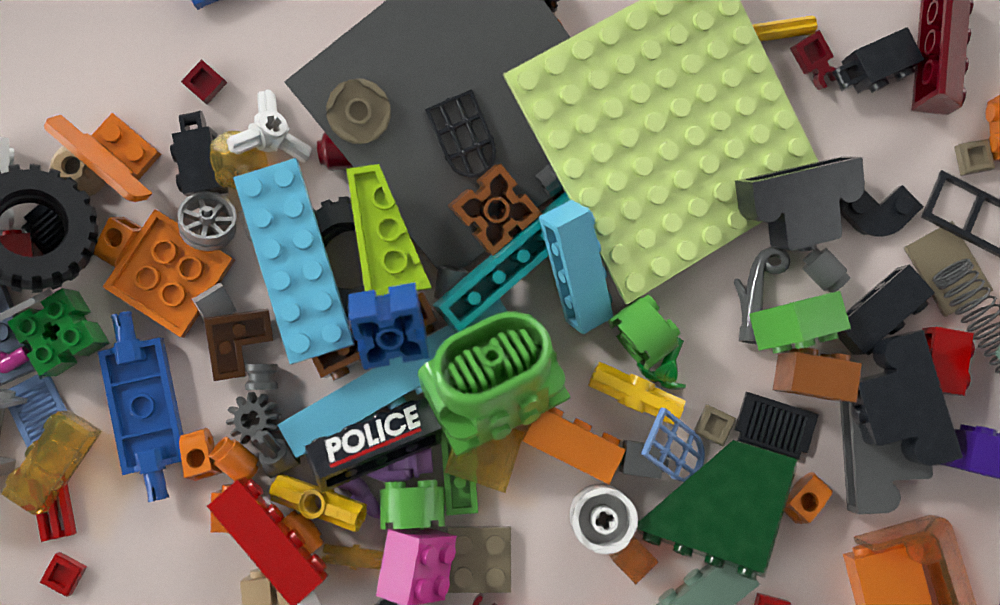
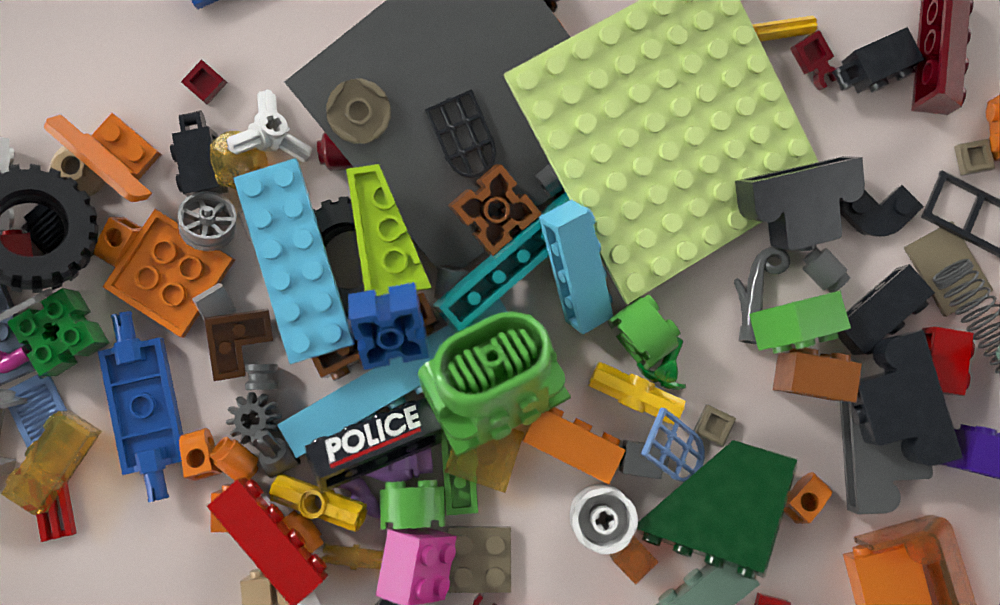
red tile [40,552,87,597] -> none
black window [734,392,819,460] -> none

